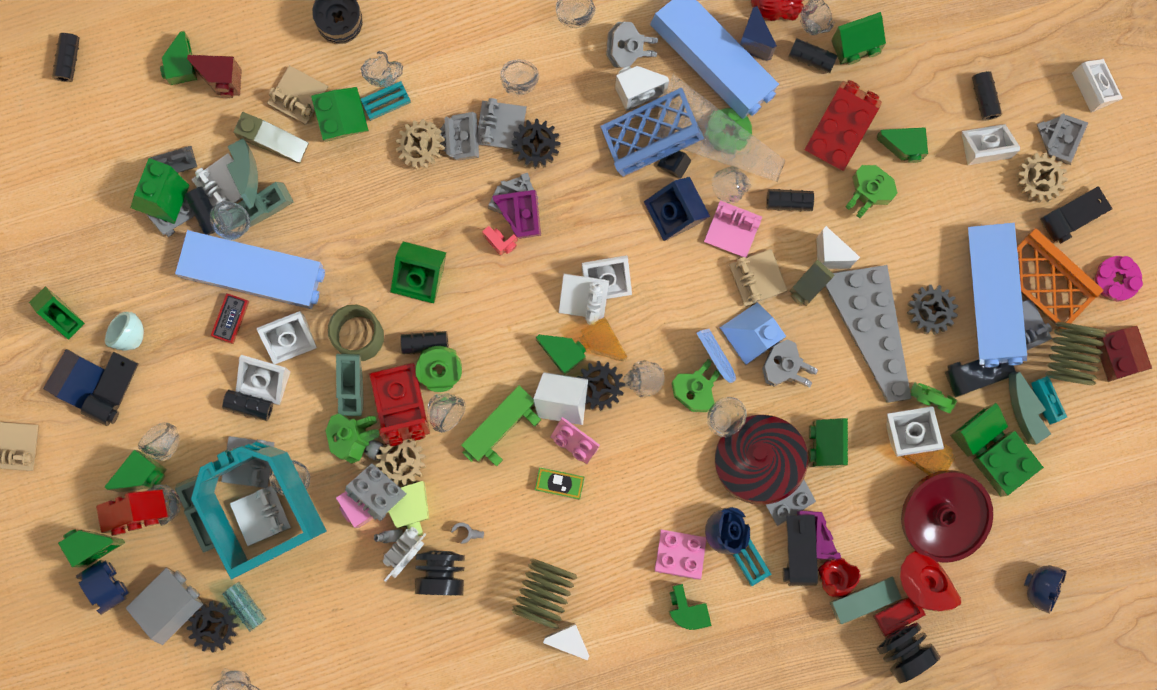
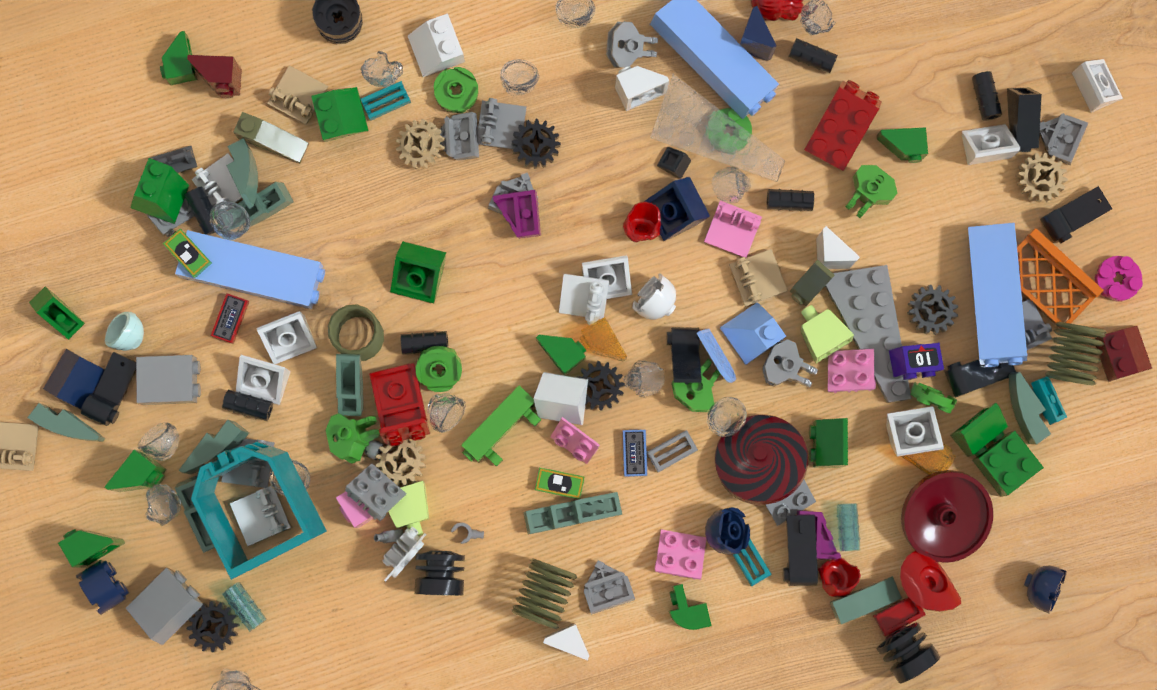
black axle [52,33,80,82] -> none
red wedge [96,489,168,536] -> none
coral bracket [482,226,518,256] -> none
medium blue fence [601,87,704,177] -> none
green slope [831,12,886,65] -> none
none -> sand green slope [27,403,105,442]
none -> light grey brick [136,355,201,405]
none -> tile [163,229,212,278]
none -> sand green slope [179,420,249,475]
none -> white slope [408,13,465,77]
none -> bright green plate [434,67,479,114]
none -> sand green slope [523,492,622,535]
none -> light grey slope [584,560,635,615]
none -> tile [622,430,647,477]
none -> red hair [623,202,661,242]
none -> white cylinder [632,273,676,320]
none -> light grey tile [647,430,698,473]
none -> black door [666,327,702,384]
none -> yellowish green torso [801,305,854,364]
none -> bright pink hinge [828,349,876,393]
none -> clear light blue axle [836,504,861,551]
none -> dark purple brick [889,343,944,380]
none -> black slope [1007,87,1042,152]

